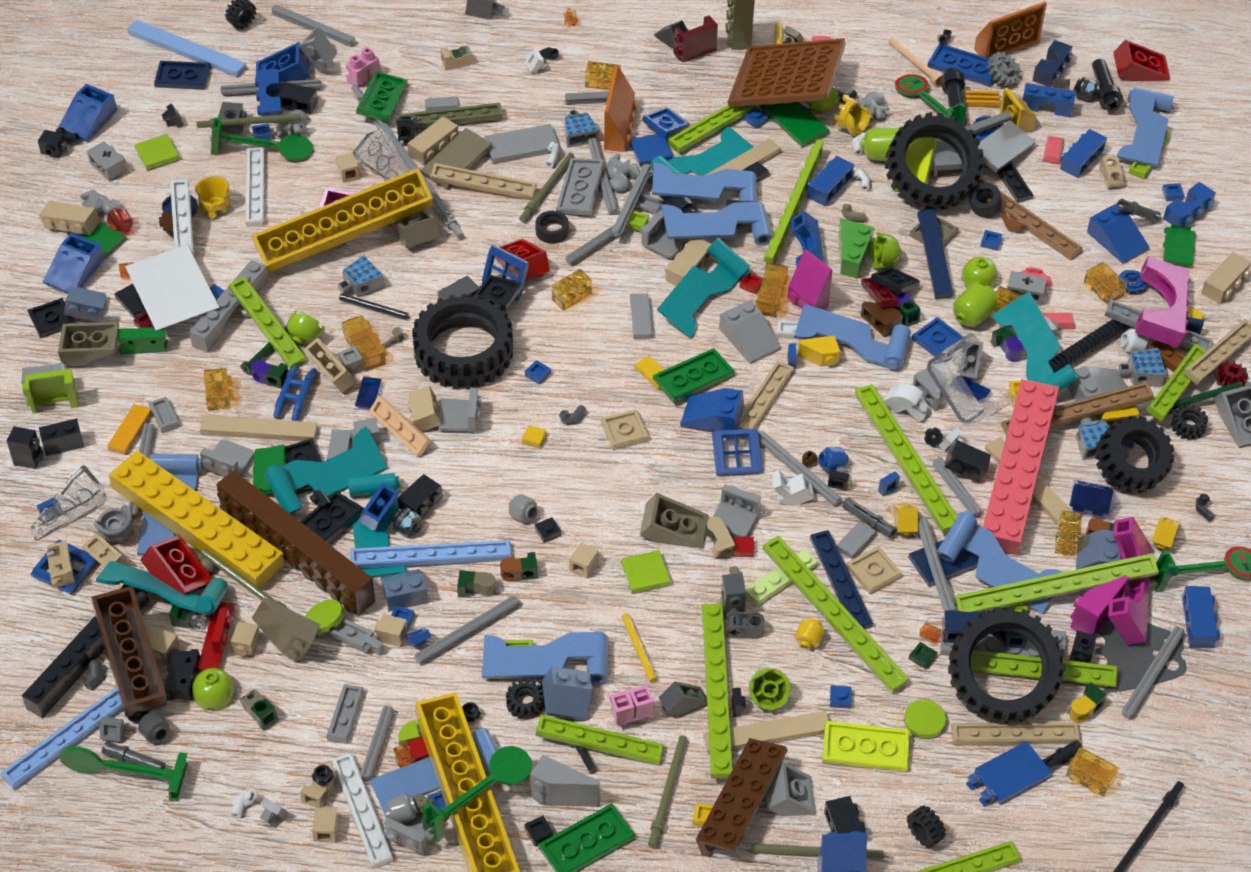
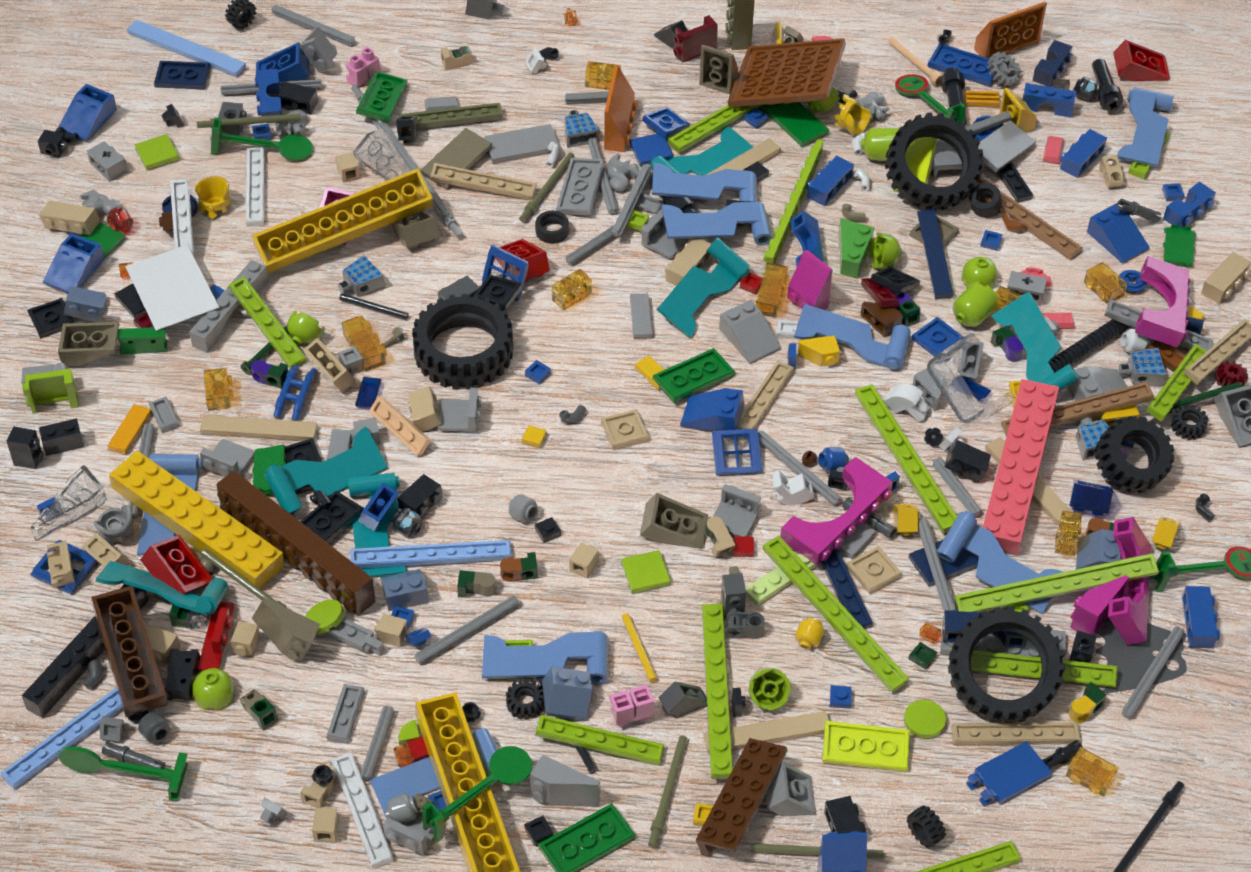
white arm [231,790,258,818] -> none
tan brick [407,117,459,165] -> none
none -> dark tan slope [699,45,739,94]
none -> dark pink arch [780,457,893,565]

